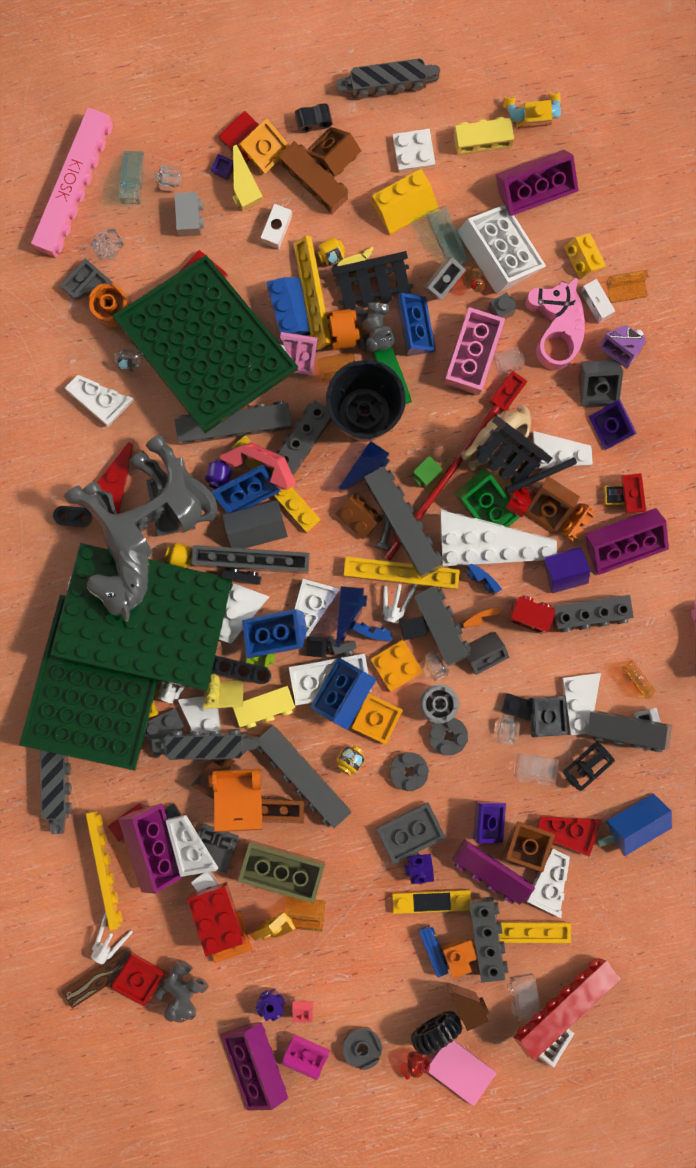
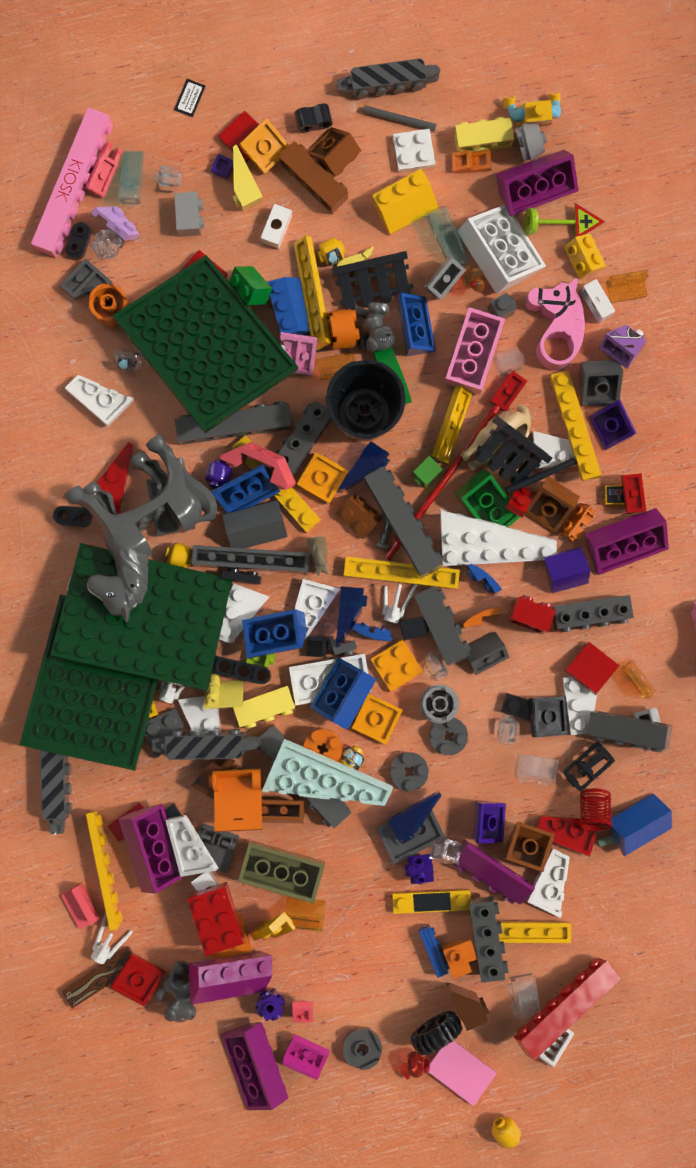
none -> coral panel [61,883,100,929]
none -> black plate [65,222,91,261]
none -> coral hinge [85,141,122,198]
none -> lavender wing [91,206,140,241]
none -> sticker [174,79,206,117]
none -> magenta slope [189,951,272,1005]
none -> green brick [229,266,272,305]
none -> light aqua wing [262,739,393,806]
none -> light orange plate [297,452,349,504]
none -> orange brick [303,728,342,762]
none -> dark tan animal [307,536,328,576]
none -> dark grey bar [363,106,436,132]
none -> clear blue slope [387,791,442,843]
none -> clear brick [430,839,462,864]
none -> yellow plate [432,385,473,464]
none -> orange slope [452,150,492,173]
none -> yellow head [491,1117,521,1149]
none -> light grey cone [516,123,547,161]
none -> lime piece [524,203,605,237]
none -> yellow plate [550,370,601,482]
none -> red tile [565,642,620,696]
none -> red piece [580,788,612,831]

